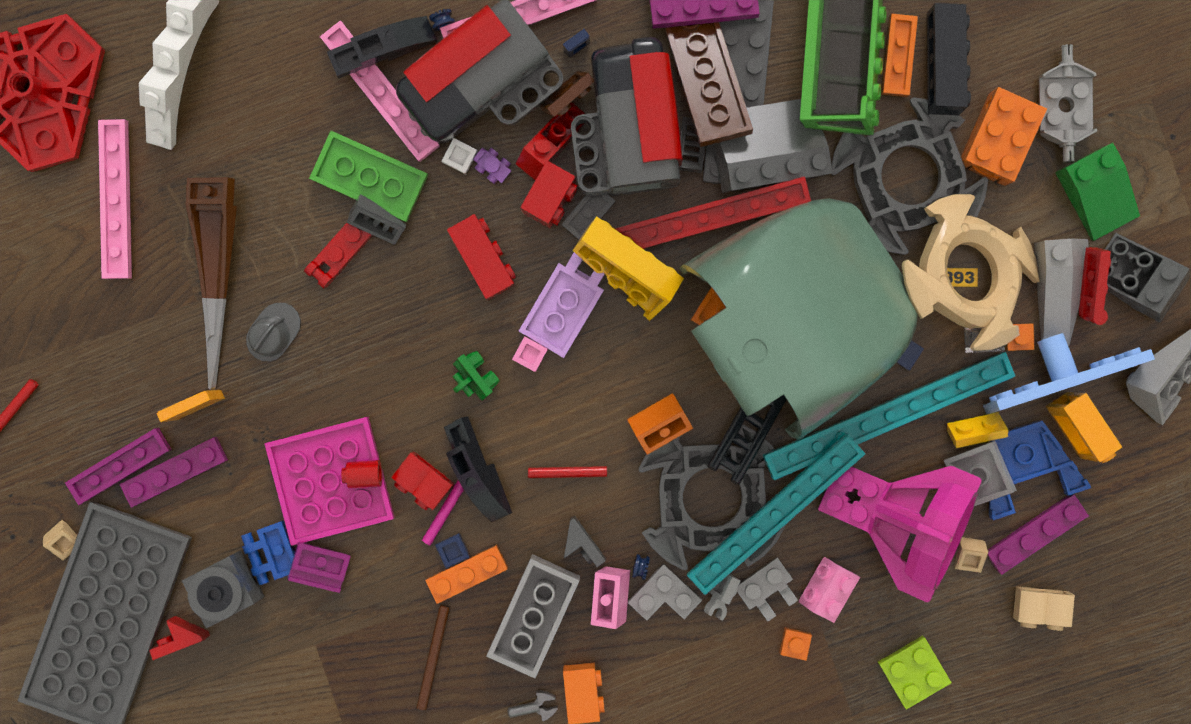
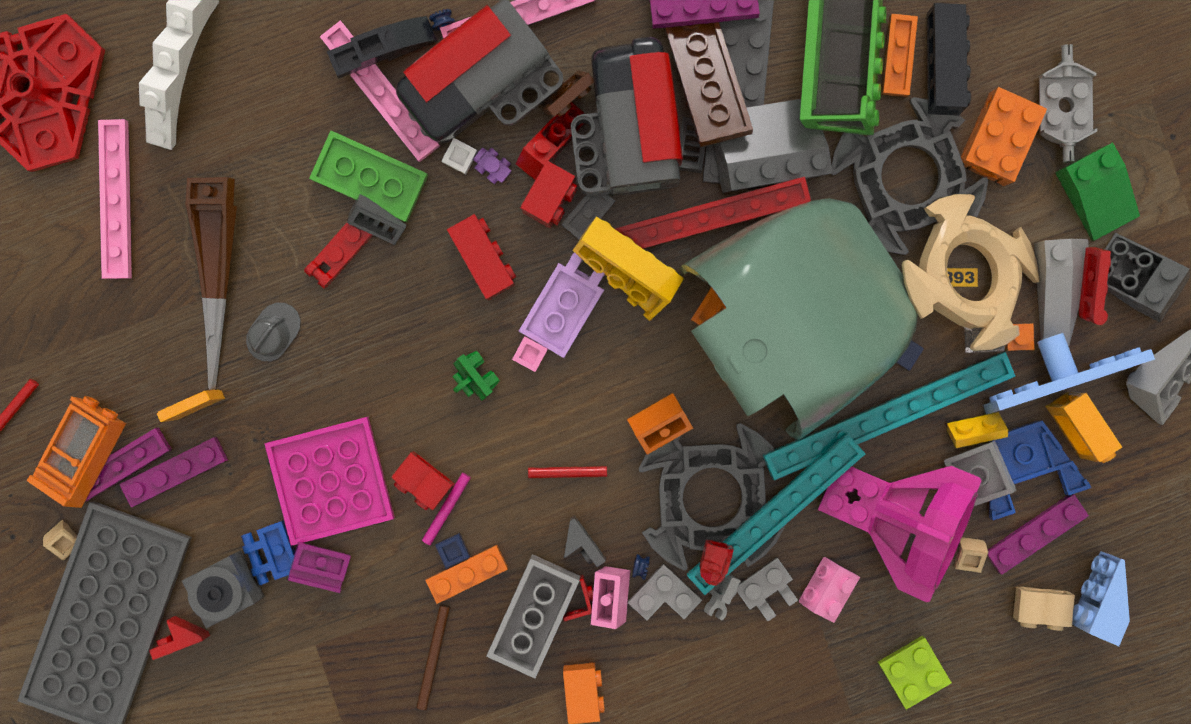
red brick [341,460,382,489] -> none
black slope [444,416,512,522] -> none
flat silver bar [508,690,558,721] -> none
dark blue tile [563,29,590,58] -> none
black bar [707,394,787,485] -> none
orange plate [779,627,812,661] -> none
none -> orange door [27,396,126,508]
none -> red bracket [563,575,594,621]
none -> red rock [700,540,734,586]
none -> light blue slope [1072,551,1130,646]

